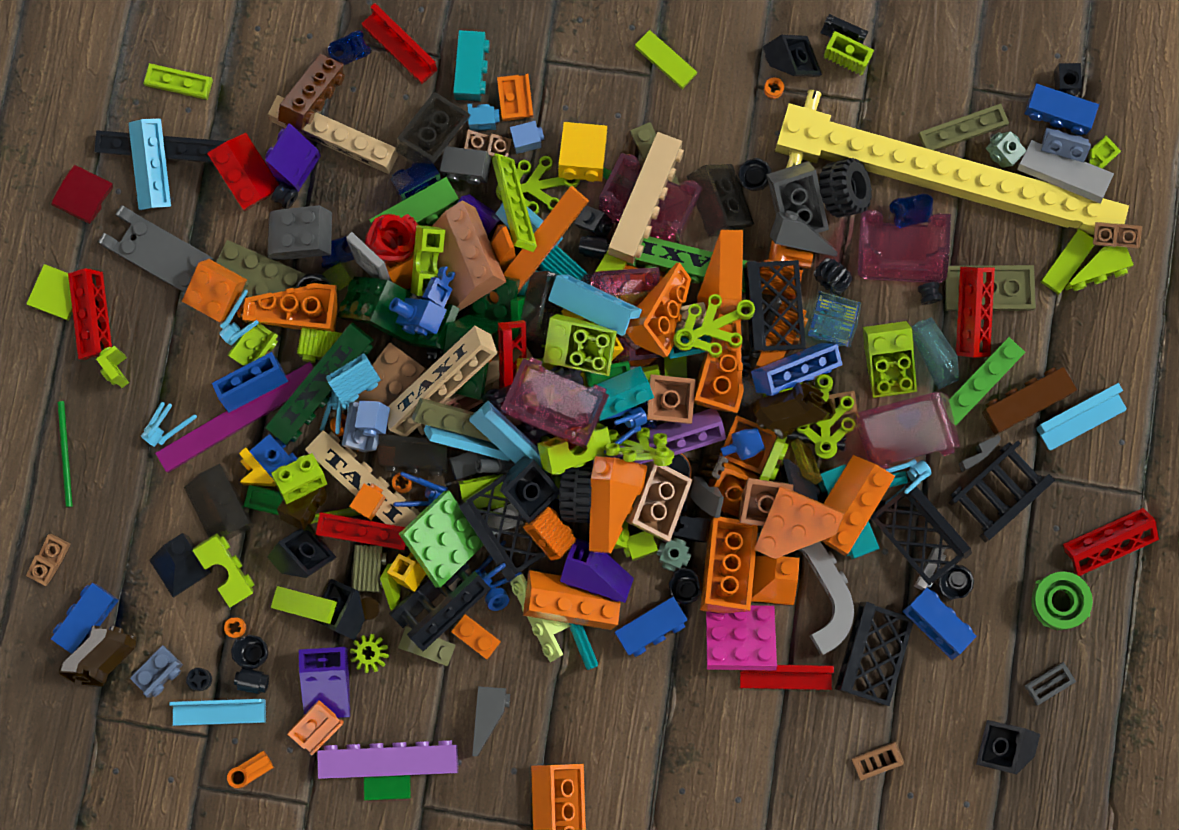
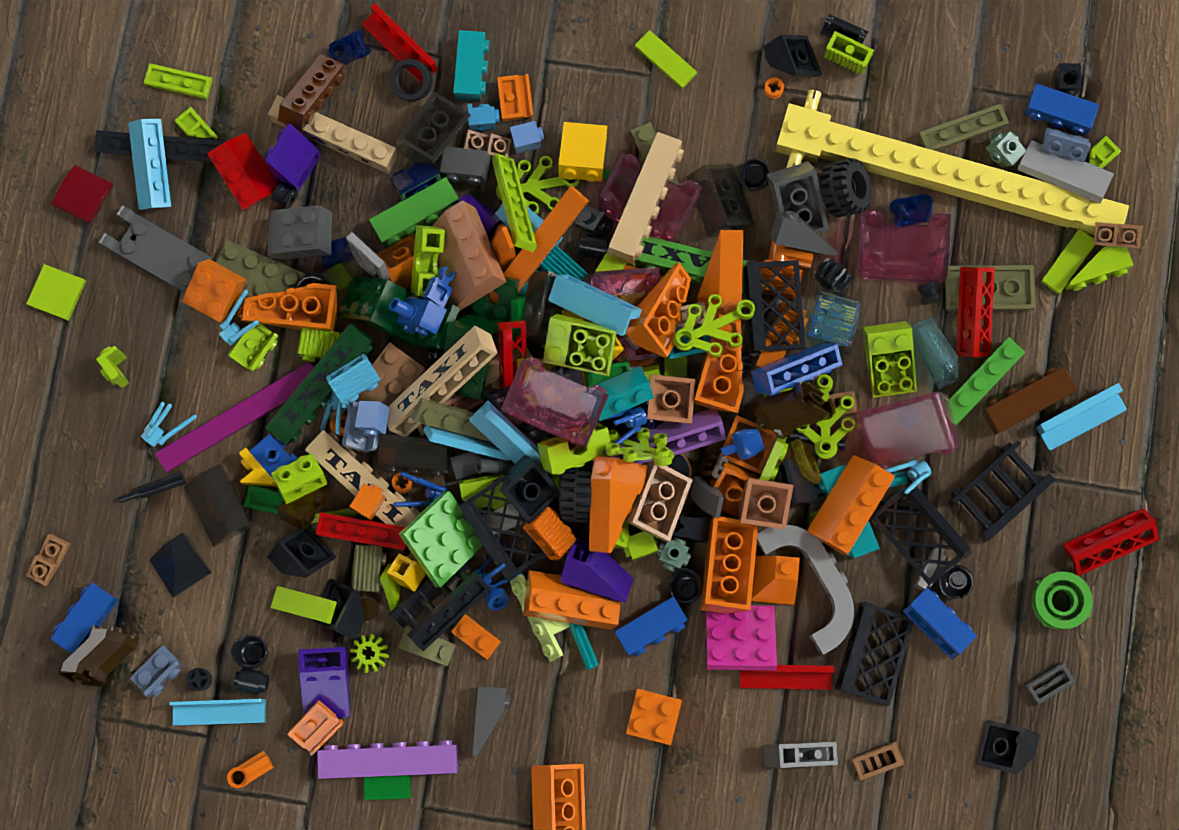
green axle [58,401,73,507] -> none
red fence [68,268,112,360] -> none
lime arch [193,533,255,608] -> none
blue brick [212,352,288,413] -> none
orange bush [224,617,246,638] -> none
red helmet [365,214,419,263] -> none
orange plate [754,486,845,559] -> none
dark grey slope [958,435,1001,472] -> none
none -> black axle [118,472,186,503]
none -> lime tile [174,107,218,140]
none -> black tyre [389,59,433,101]
none -> orange brick [626,689,682,745]
none -> dark grey slope [764,742,838,768]

